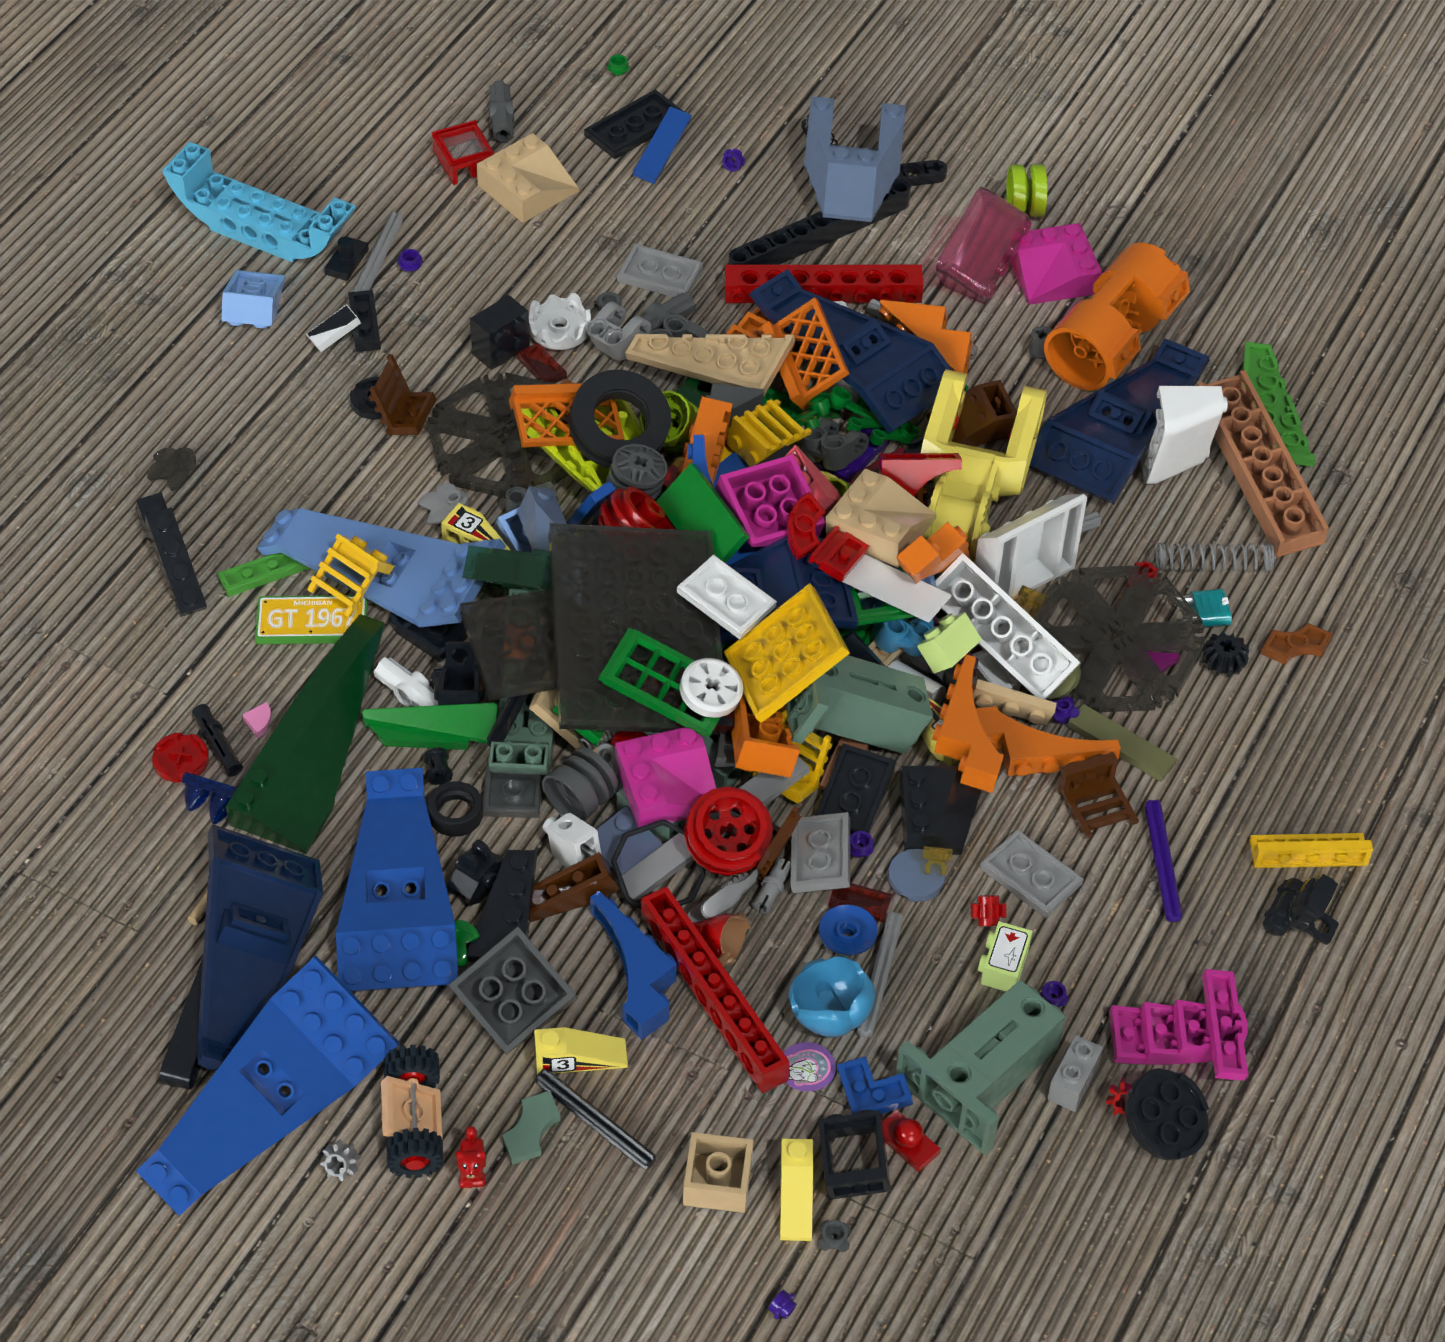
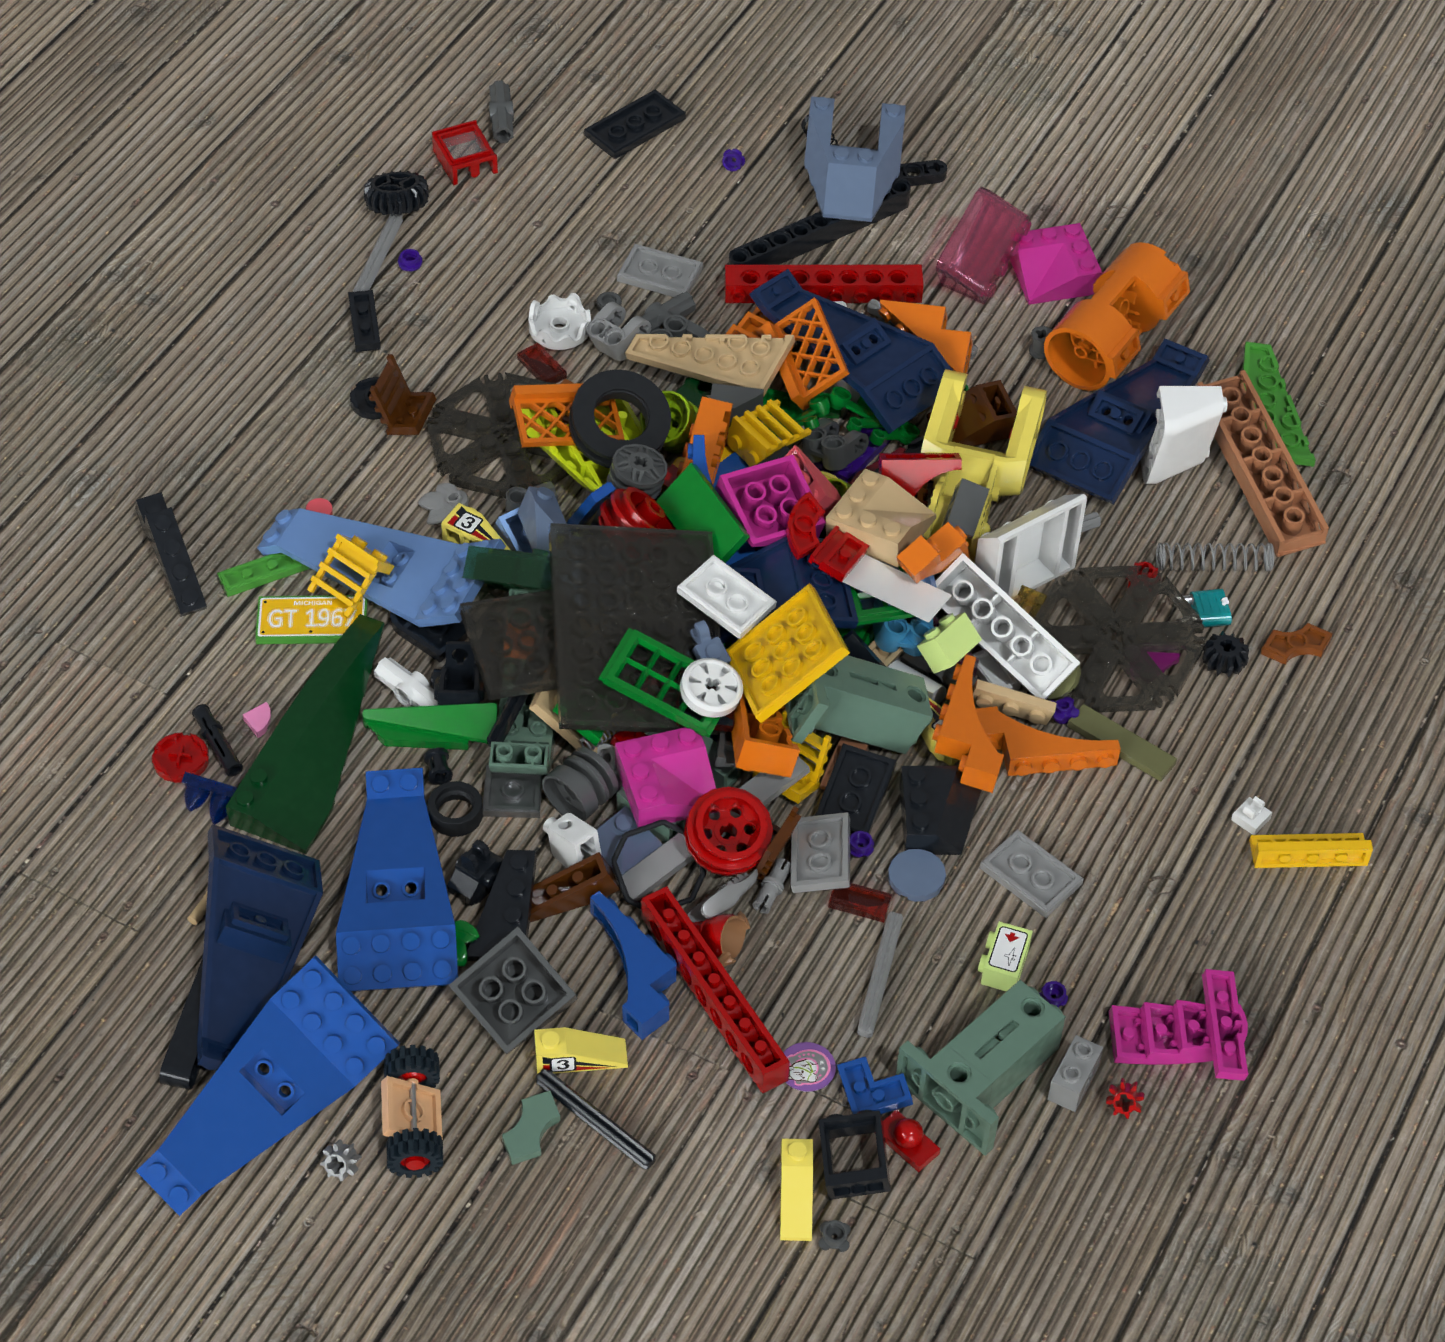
clear smoke plate [147,447,196,491] -> none
medium azure slope [162,141,356,262] -> none
light blue slope [222,270,285,328] -> none
tile [306,305,361,352] -> none
black tile [324,236,369,281] -> none
red animal [455,1126,486,1188] -> none
black brick [470,295,530,370] -> none
tan slope [477,133,579,223] -> none
green plate [607,54,630,76] -> none
blue tile [633,106,692,184] -> none
tan brick [683,1132,754,1213] -> none
dark purple plate [768,1289,797,1319] -> none
dark azure piece [788,956,876,1037] -> none
blue dish [819,905,878,955] -> none
clear yellow tile [922,846,953,876] -> none
red gear [971,895,1007,926] -> none
lime wheel [1006,164,1047,218] -> none
reddish brown plate [1058,752,1139,839] -> none
black tile [1125,1068,1209,1161] -> none
dark purple axle [1145,800,1182,922] -> none
black piece [1263,874,1339,945] -> none
none -> coral tile [306,498,333,515]
none -> black gear [364,170,429,216]
none -> sand blue plate [690,620,731,664]
none -> dark grey hinge [942,478,990,539]
none -> white tile [1231,796,1272,835]

